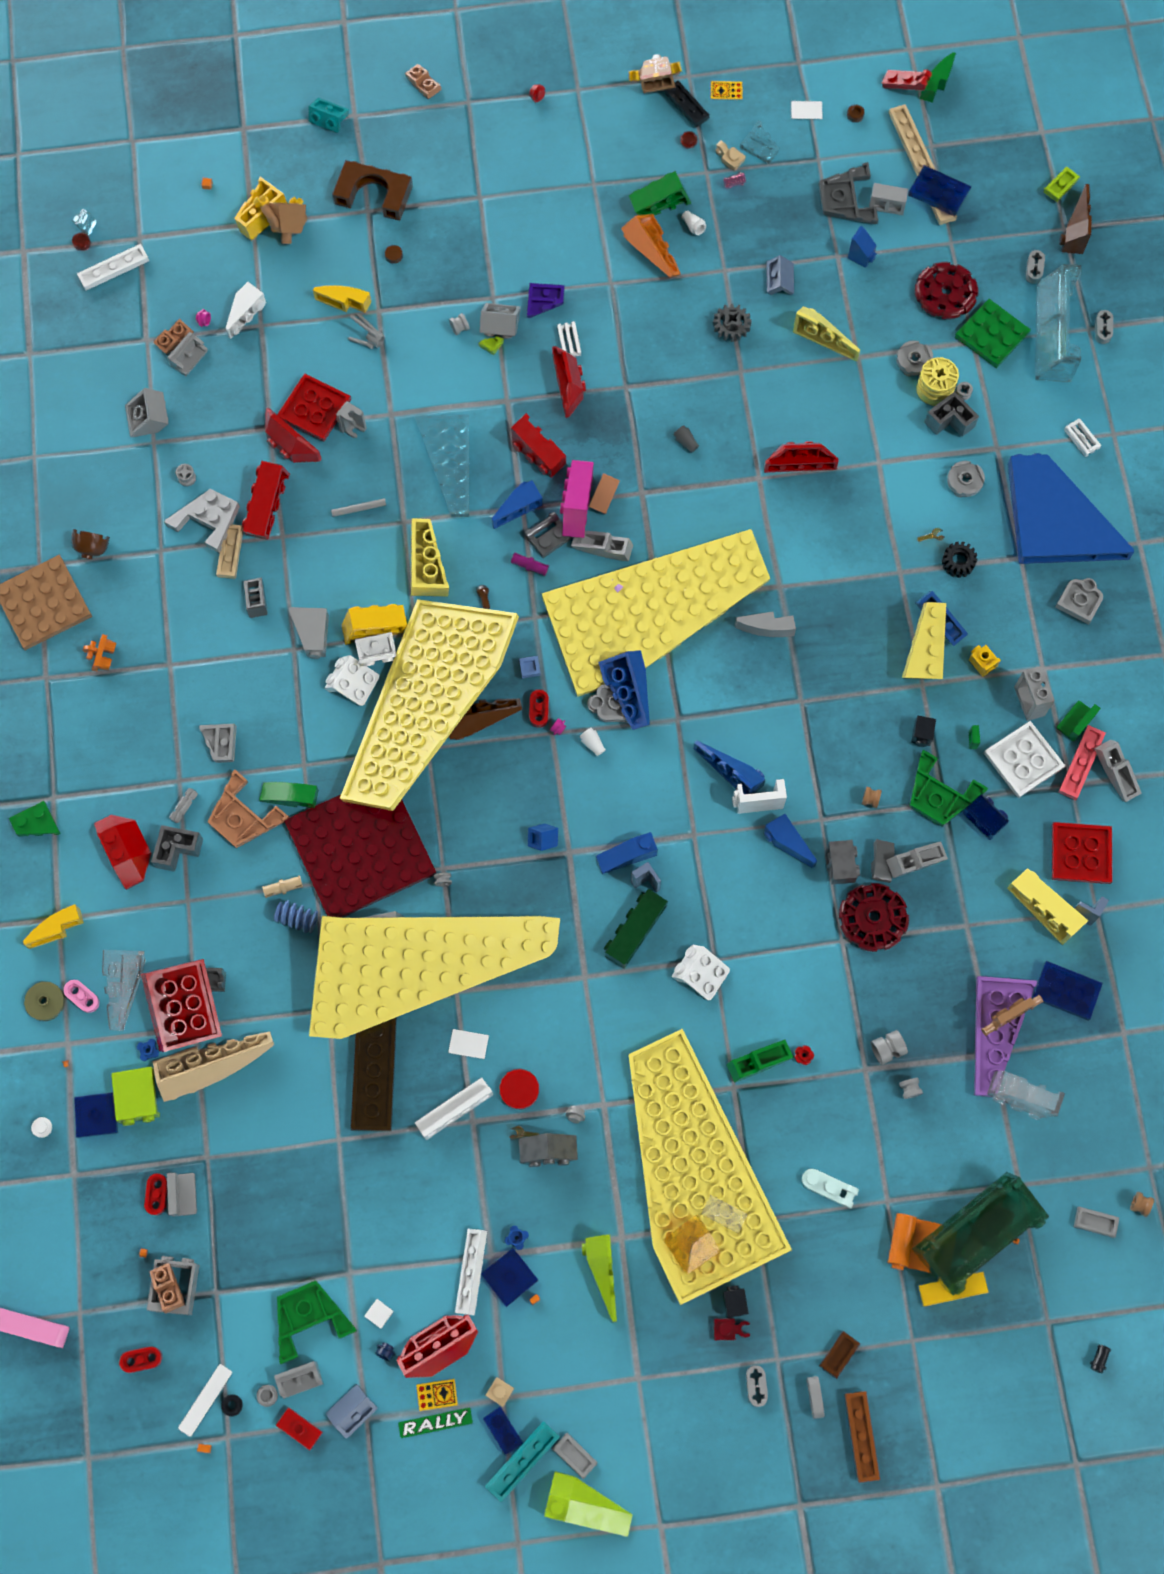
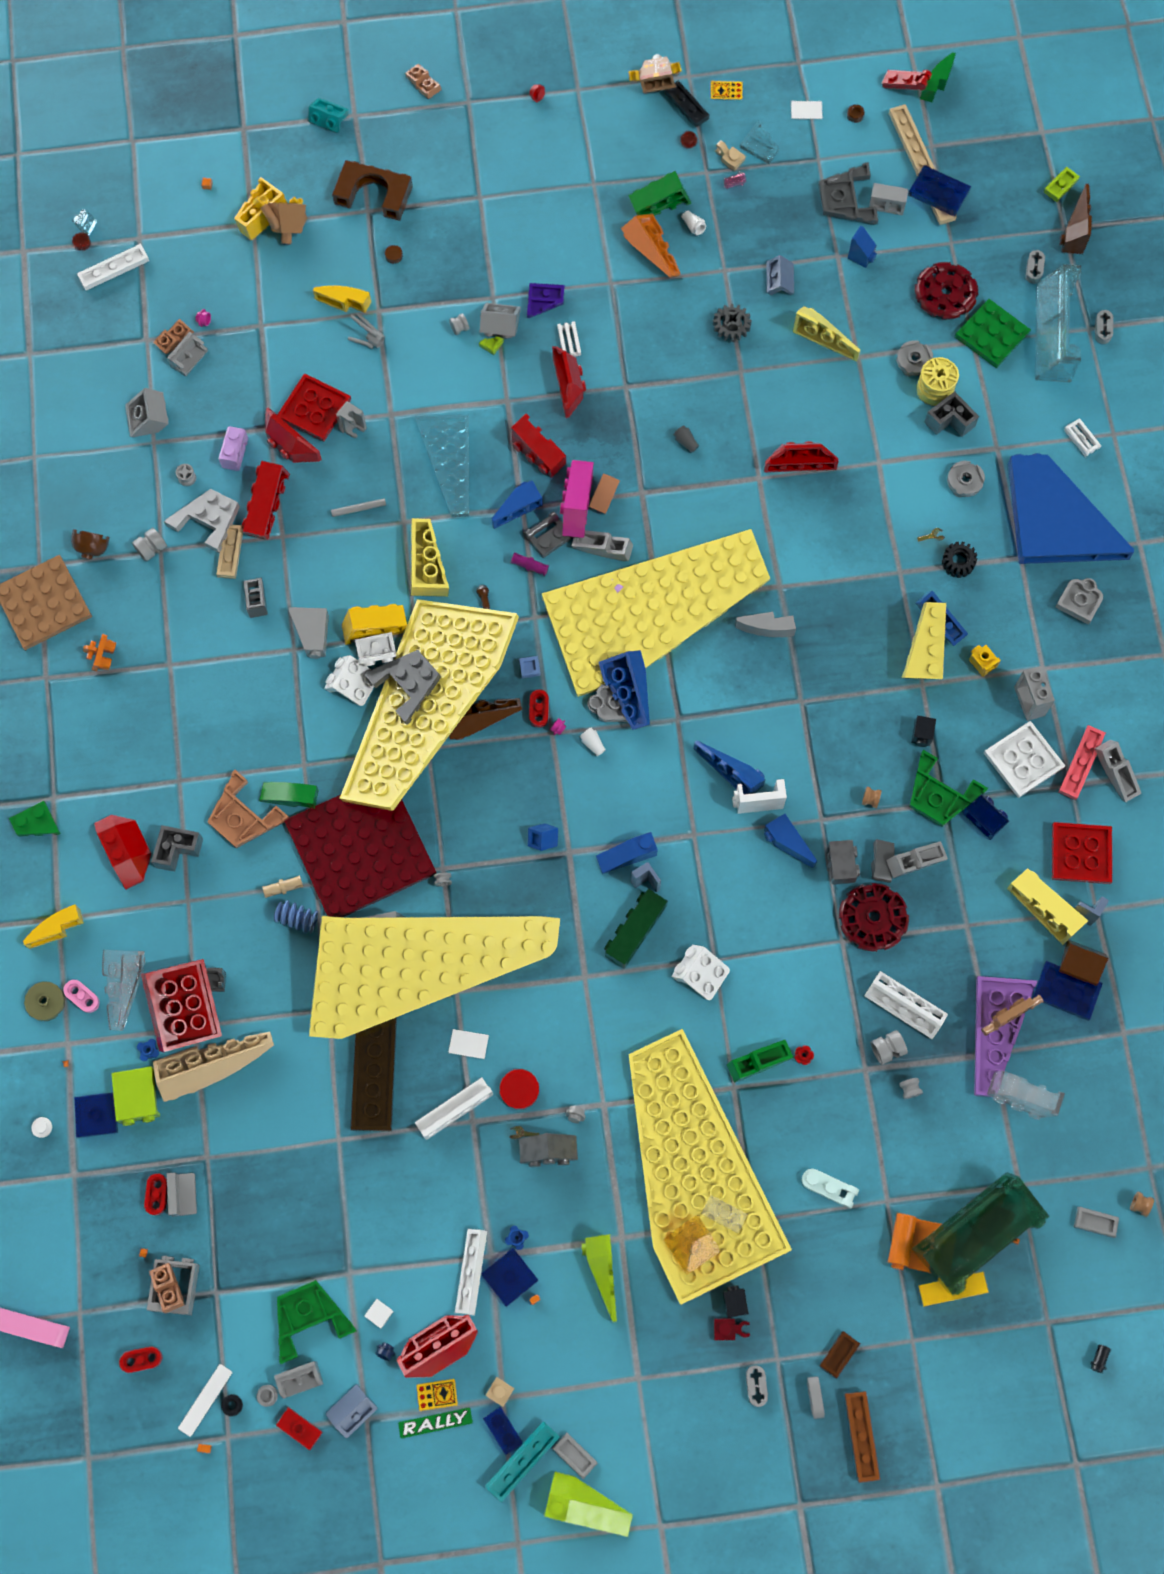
light grey axle [169,788,198,823] -> none
light grey wing [199,724,237,763] -> none
white slope [226,282,266,339] -> none
light grey bush [955,382,973,400] -> none
green tile [968,725,980,749] -> none
green panel [1056,701,1101,742] -> none
none -> light grey wheel [132,527,167,562]
none -> lavender brick [219,426,248,471]
none -> wing [364,650,441,725]
none -> white fence [864,971,948,1039]
none -> reddish brown slope [1059,940,1109,986]

